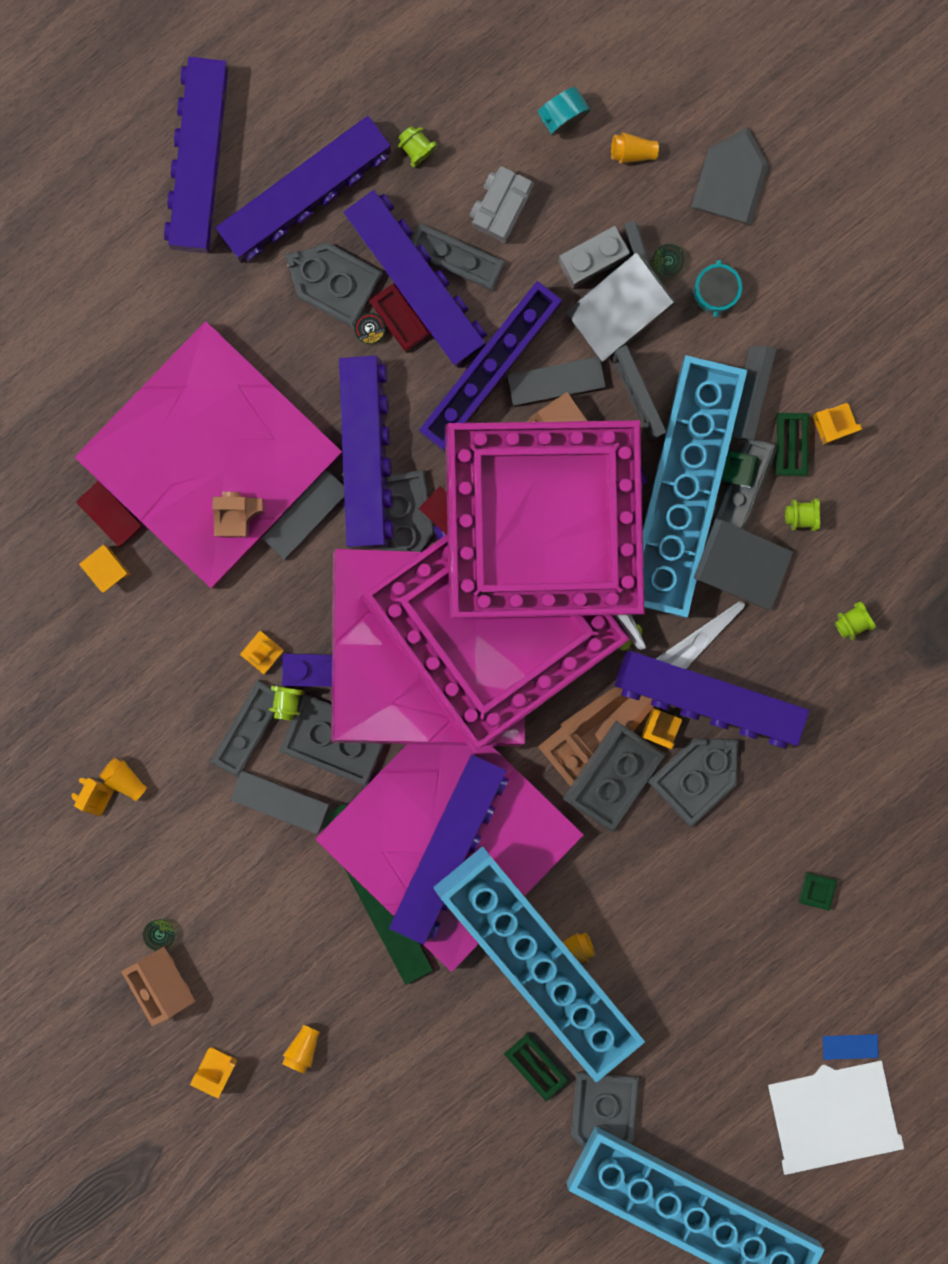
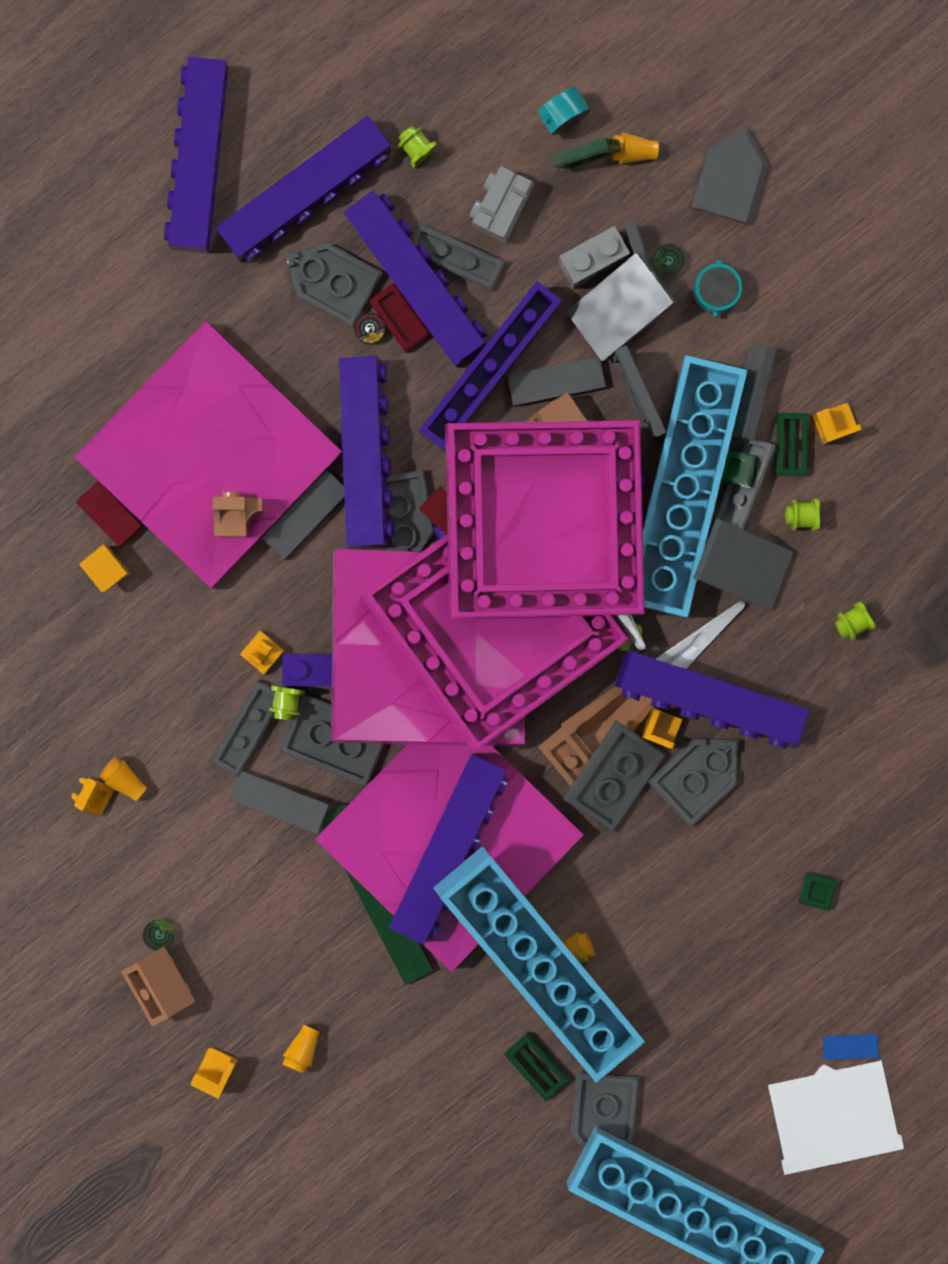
none -> dark green tile [550,137,621,169]

